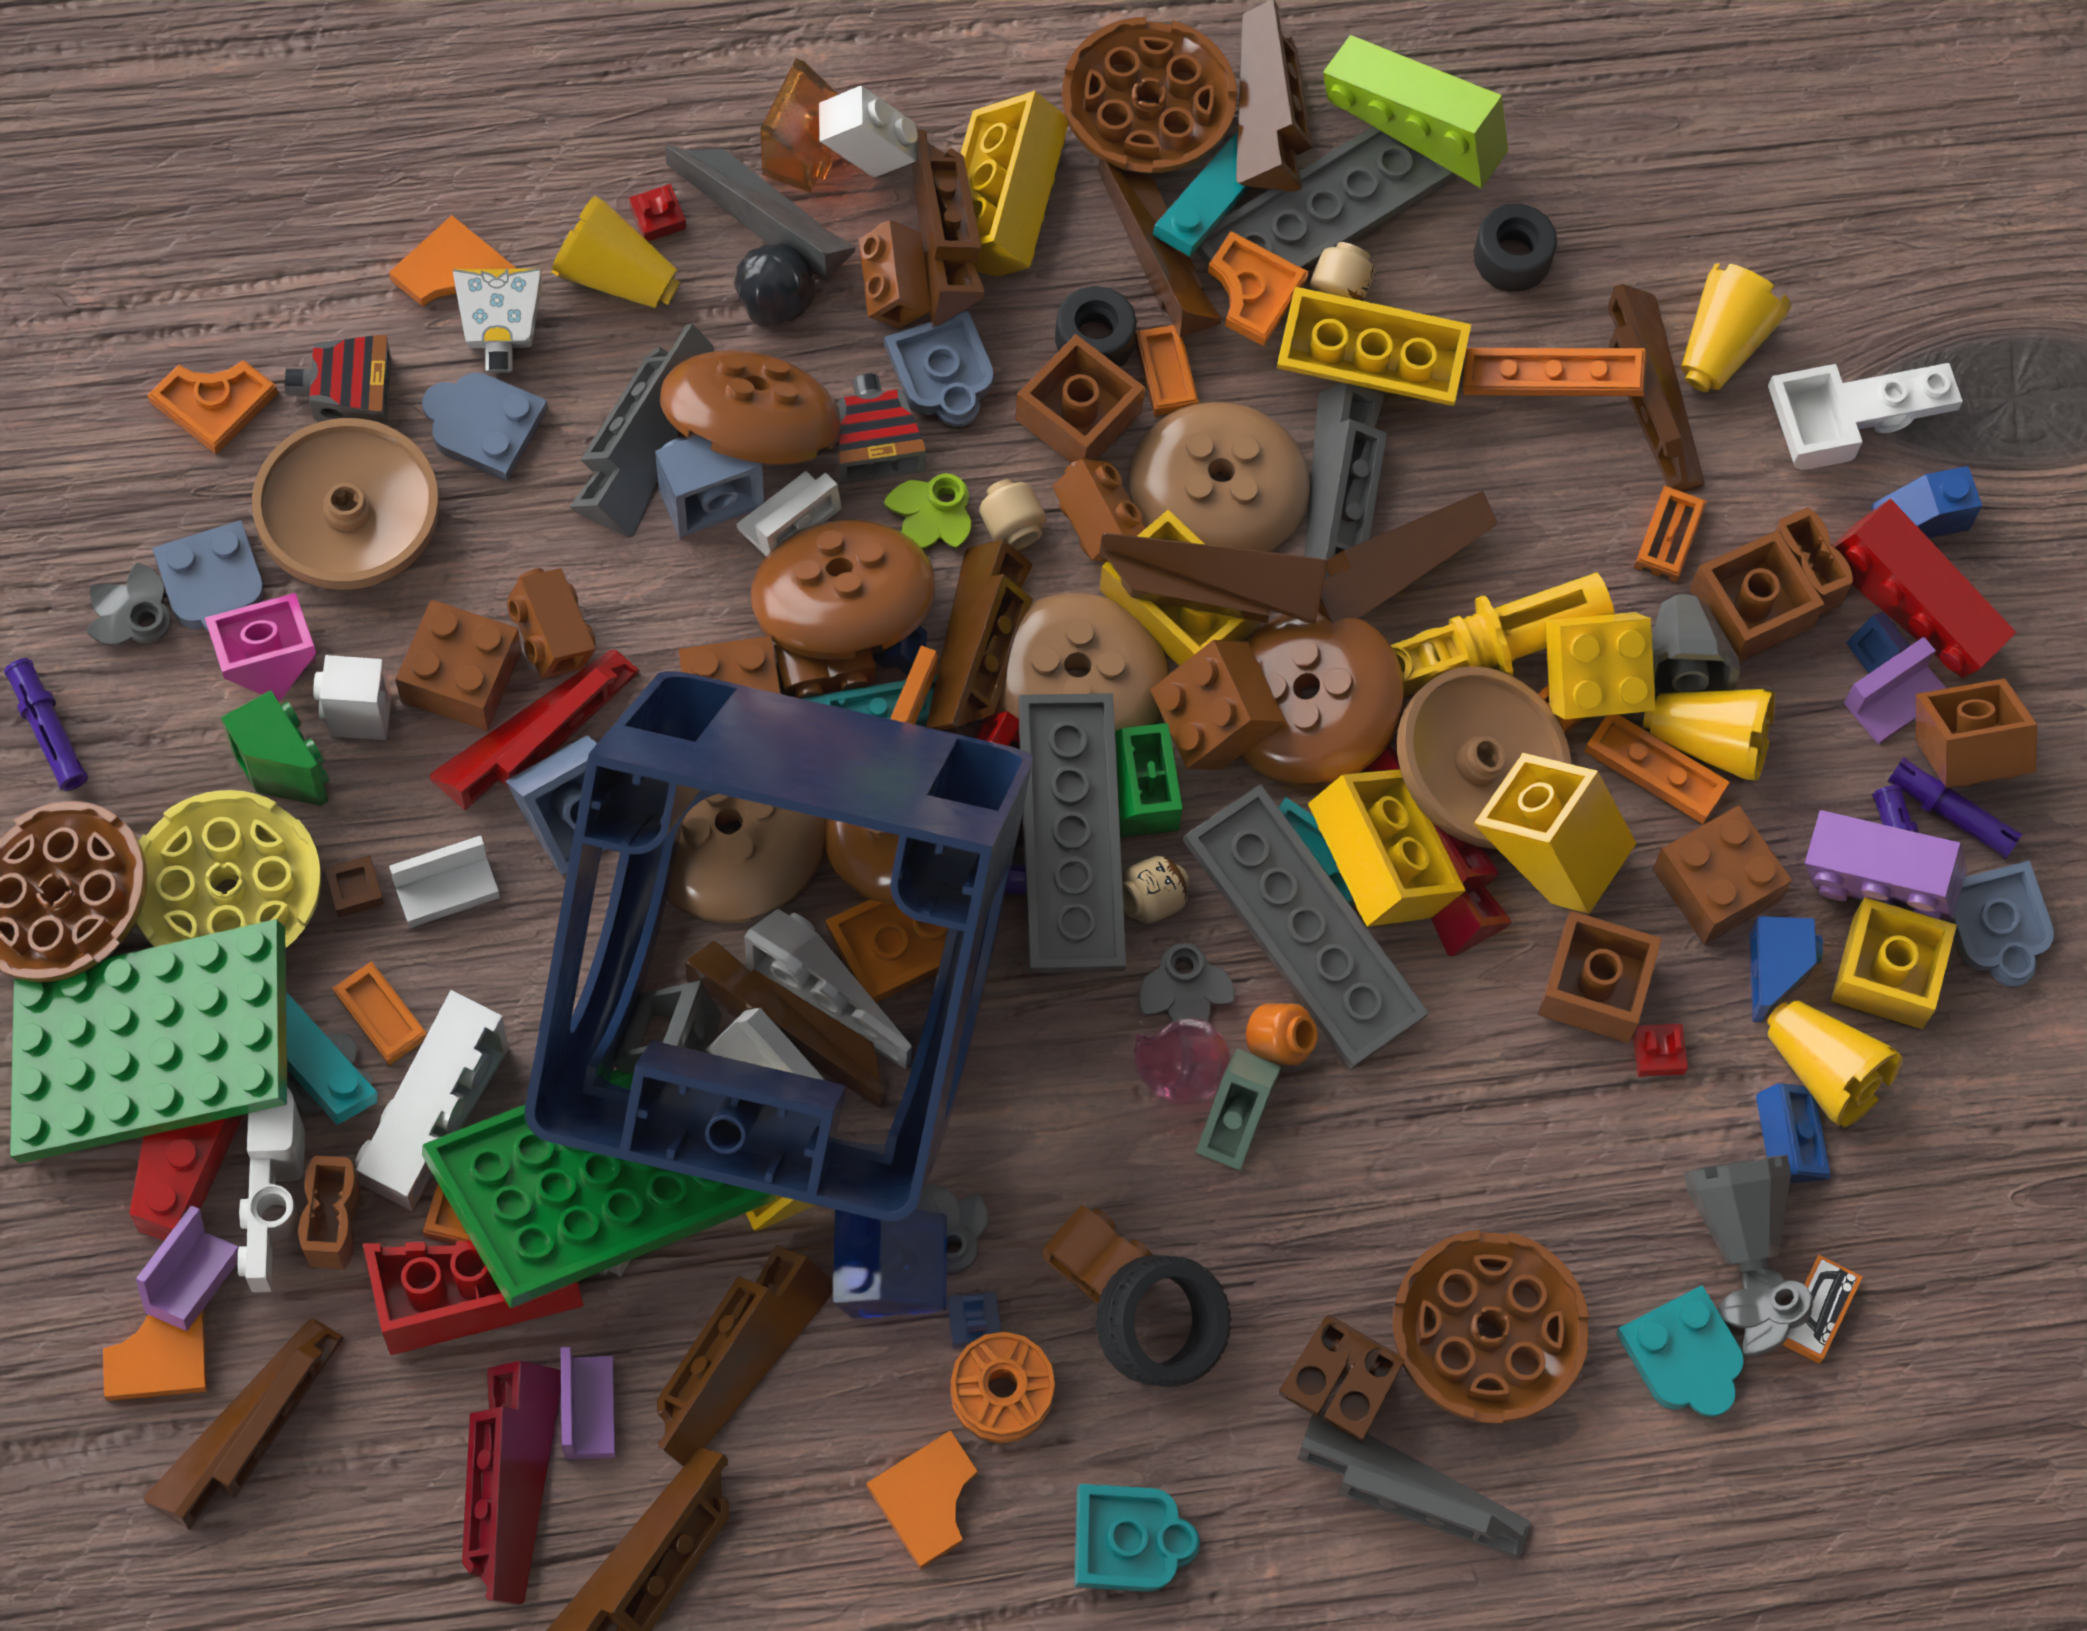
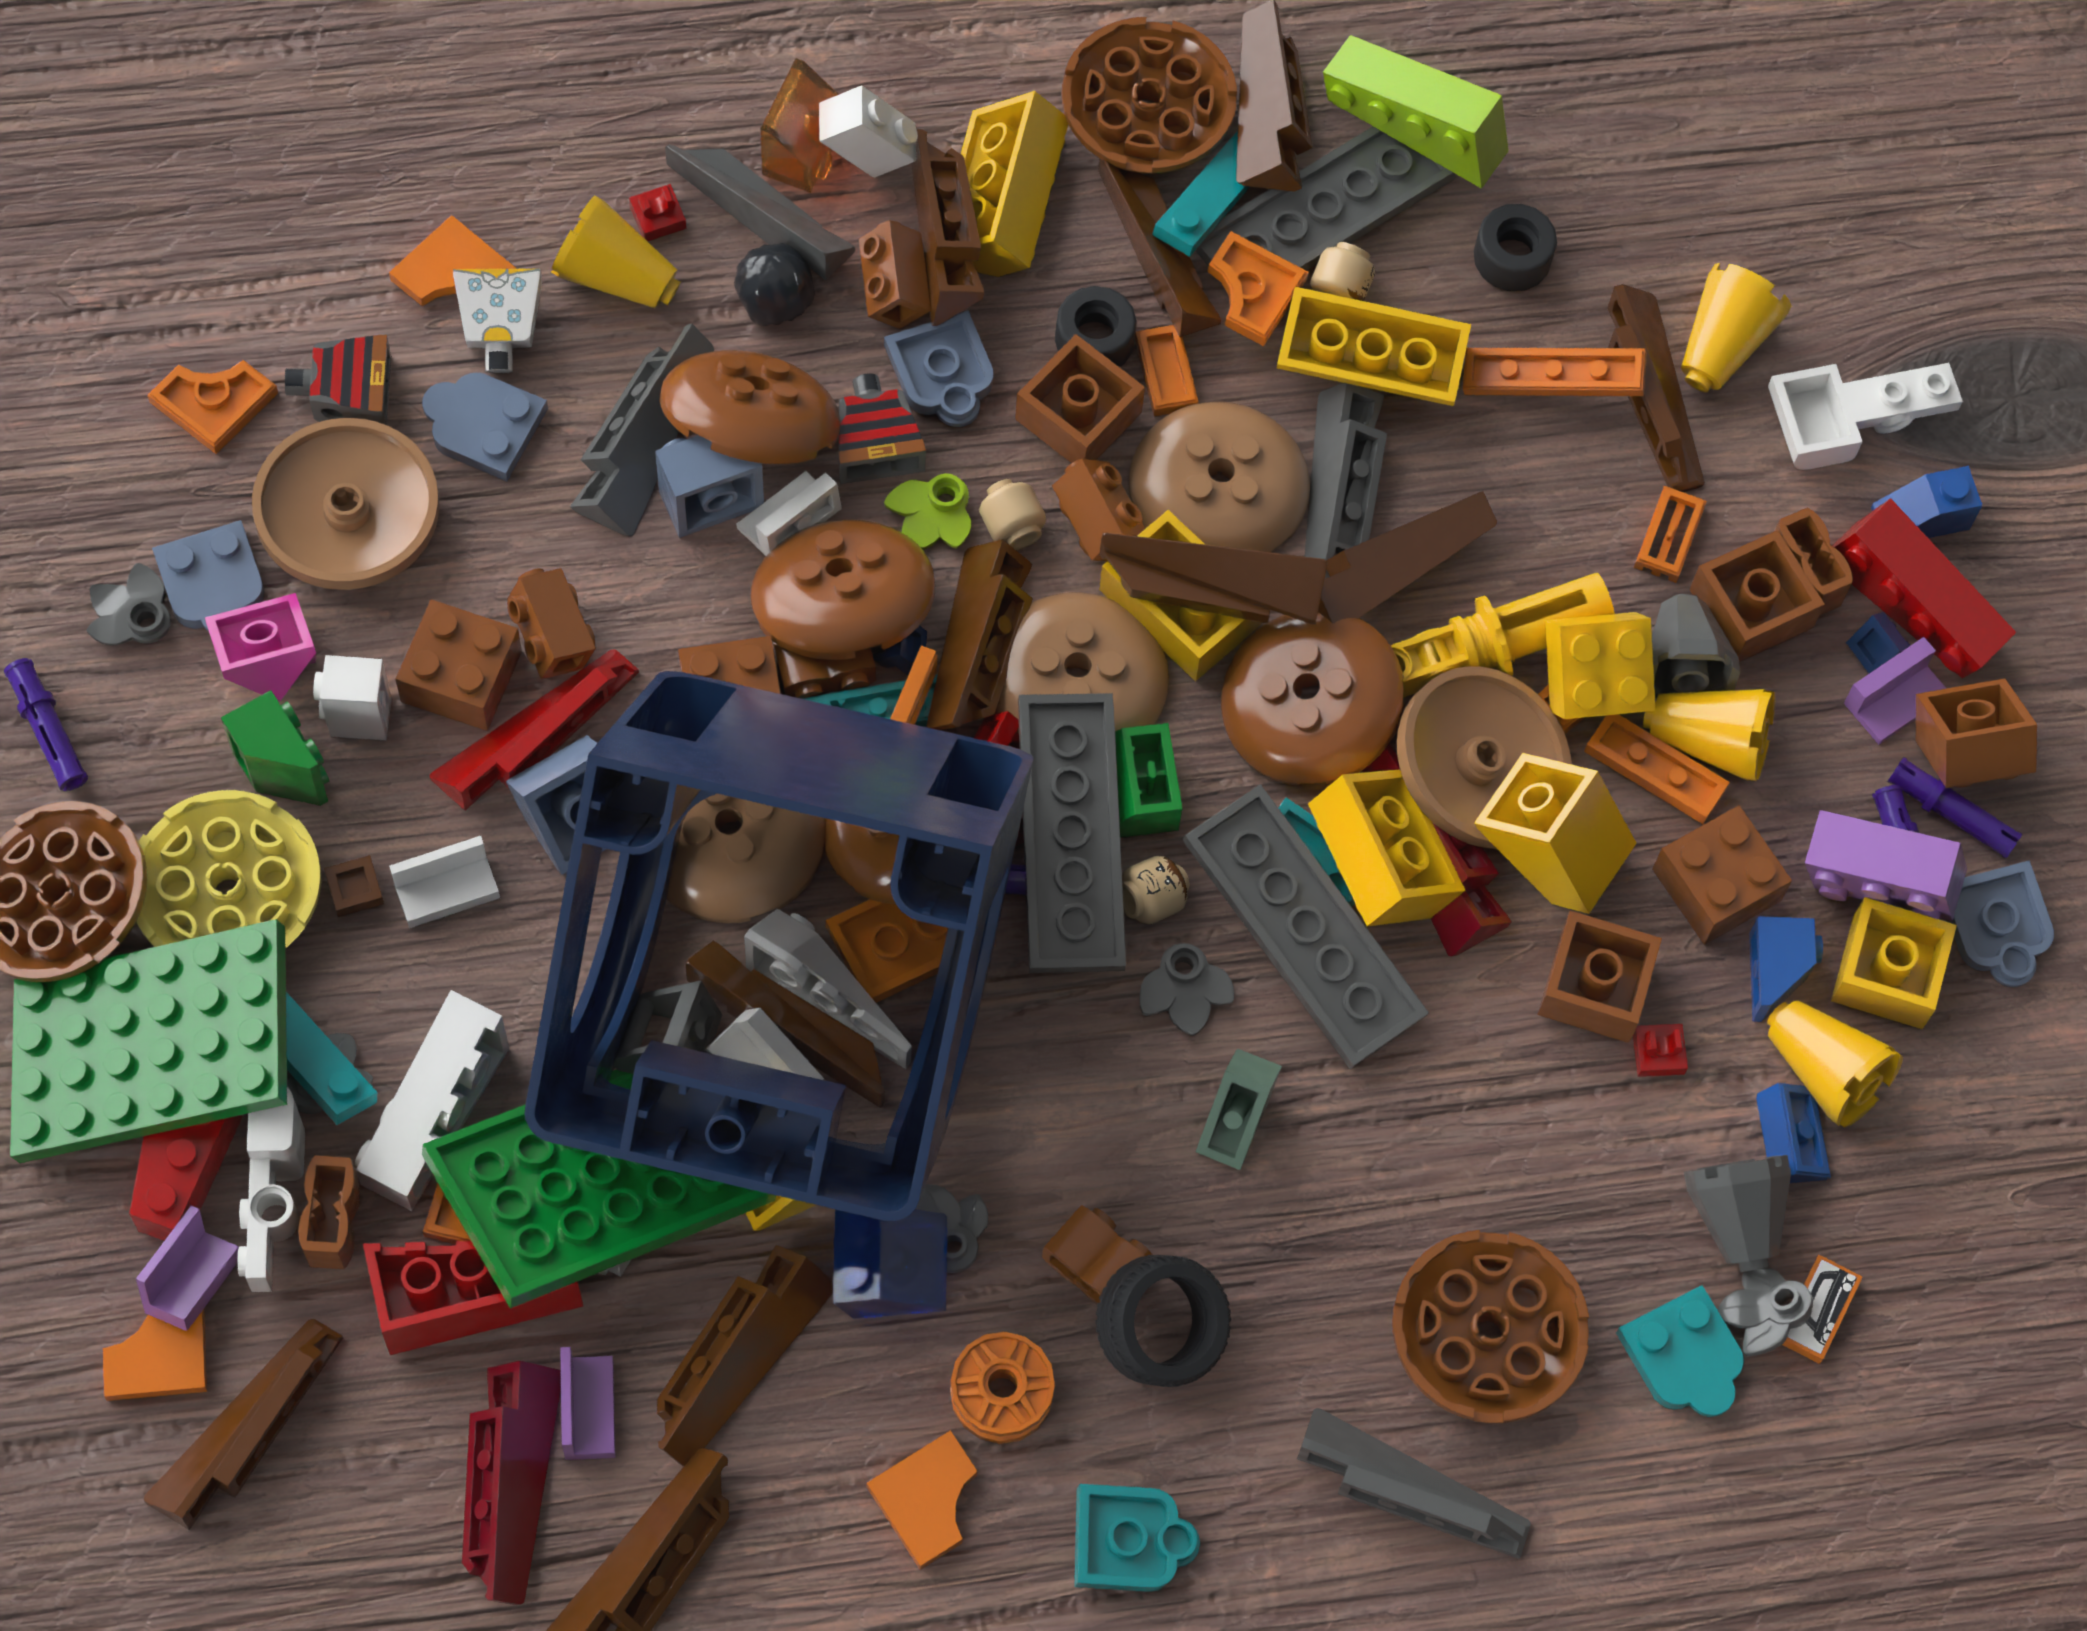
orange tile [332,961,427,1066] -> none
dark blue tile [947,1291,1001,1349] -> none
clear pink piece [1133,1018,1230,1104] -> none
dark orange brick [1150,640,1286,770] -> none
orange head [1245,1003,1318,1065] -> none
reddish brown hips [1279,1314,1405,1443] -> none

